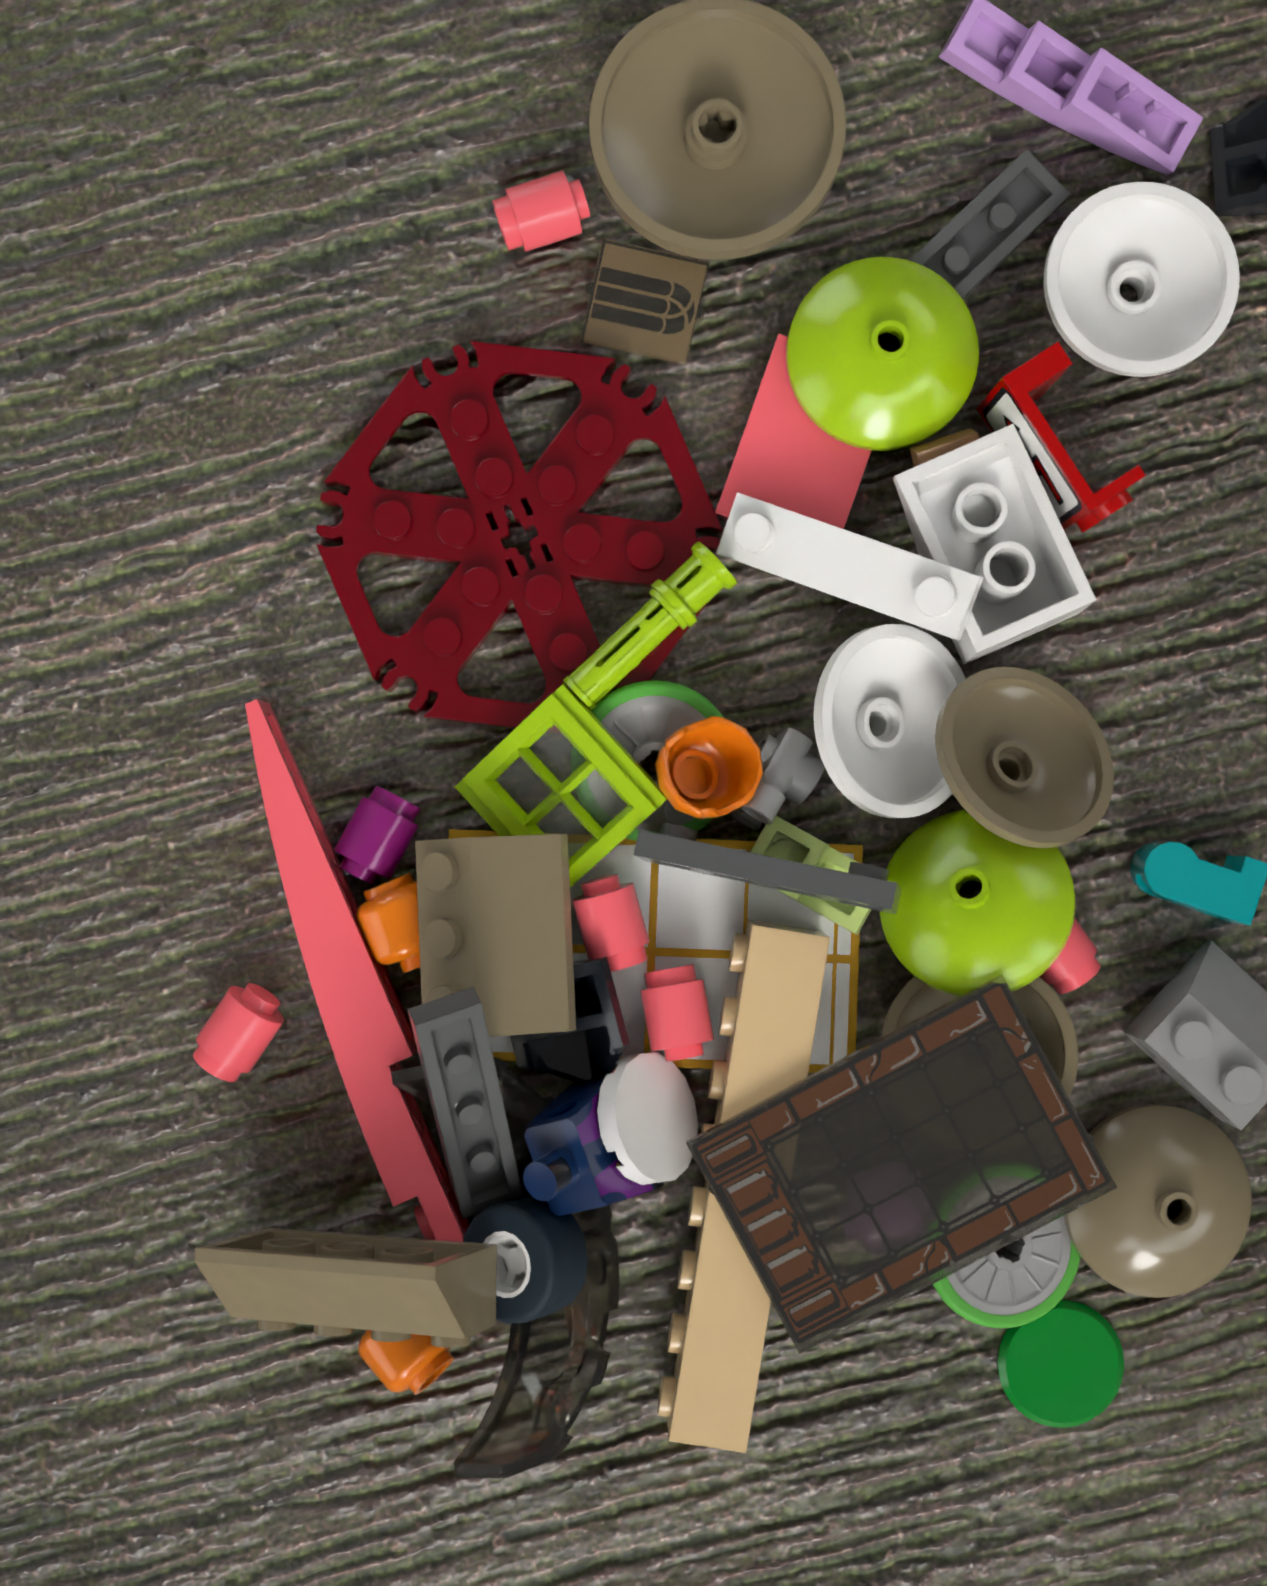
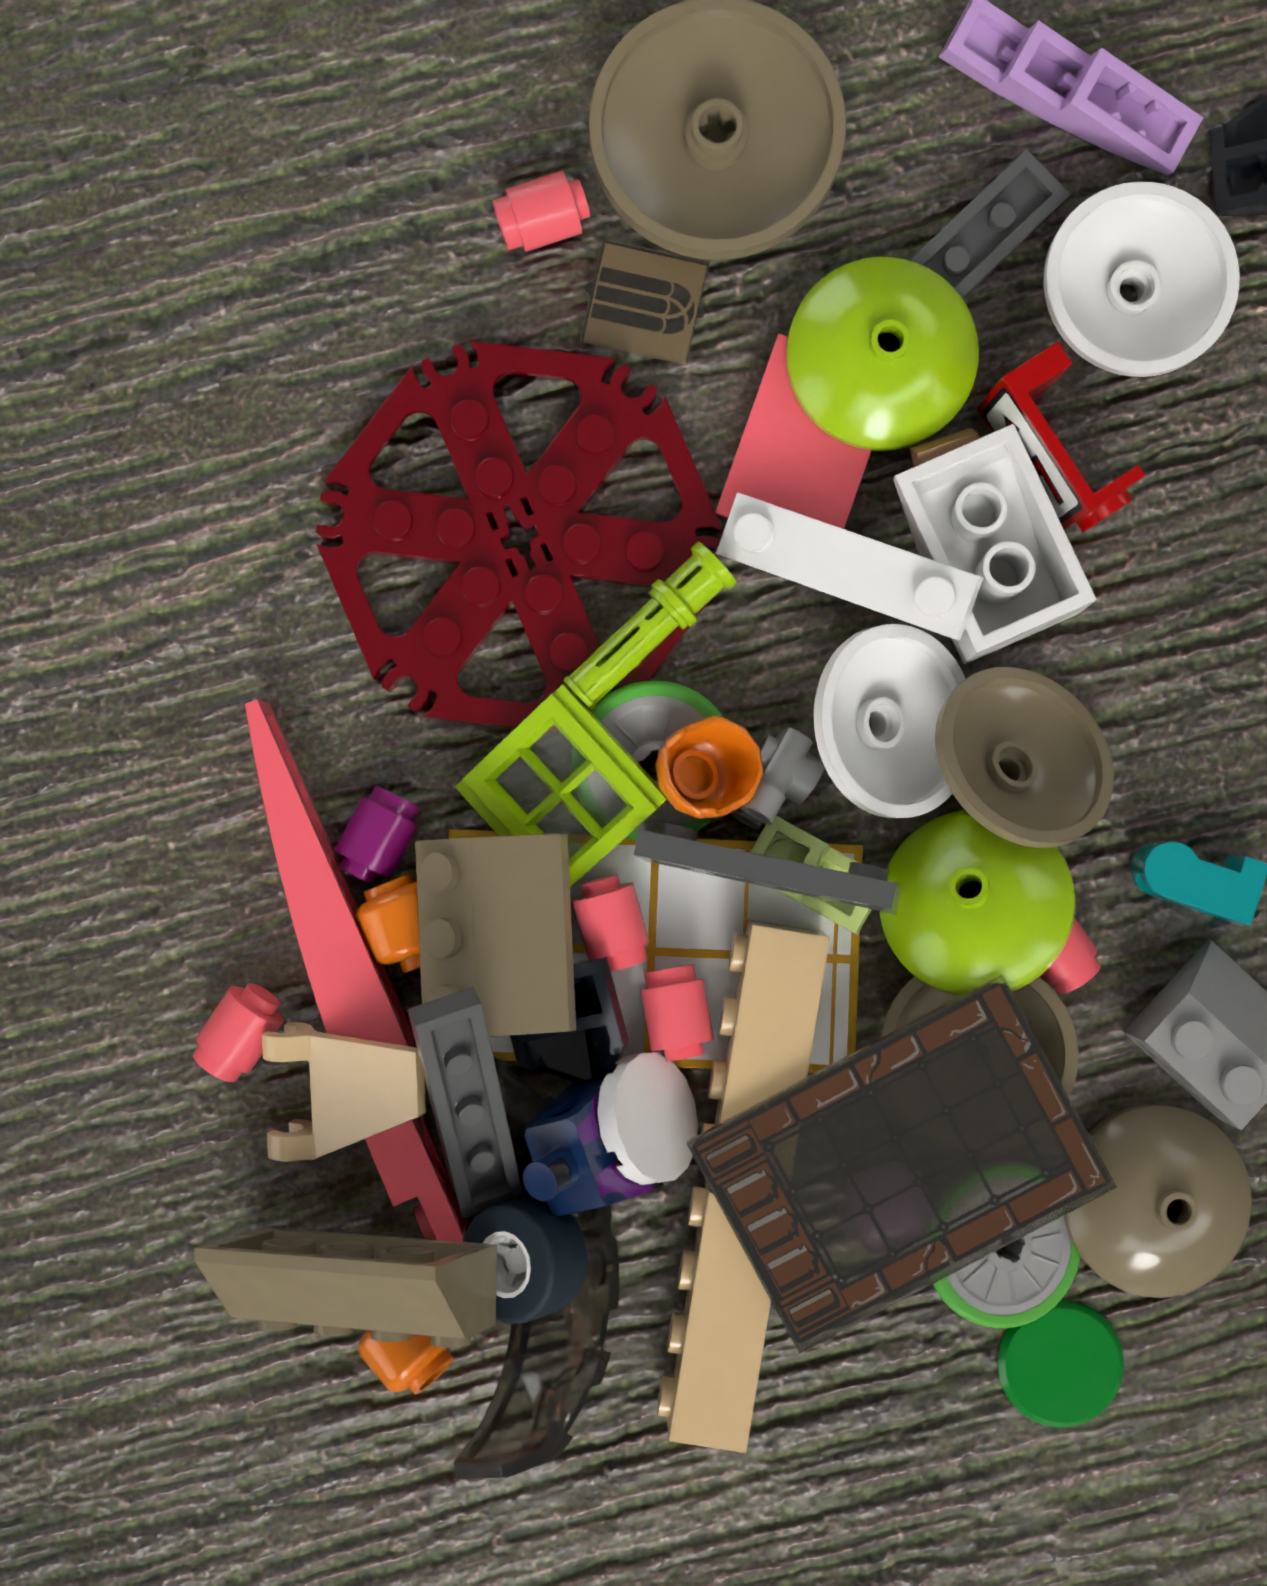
none -> tan flag [262,1022,426,1162]

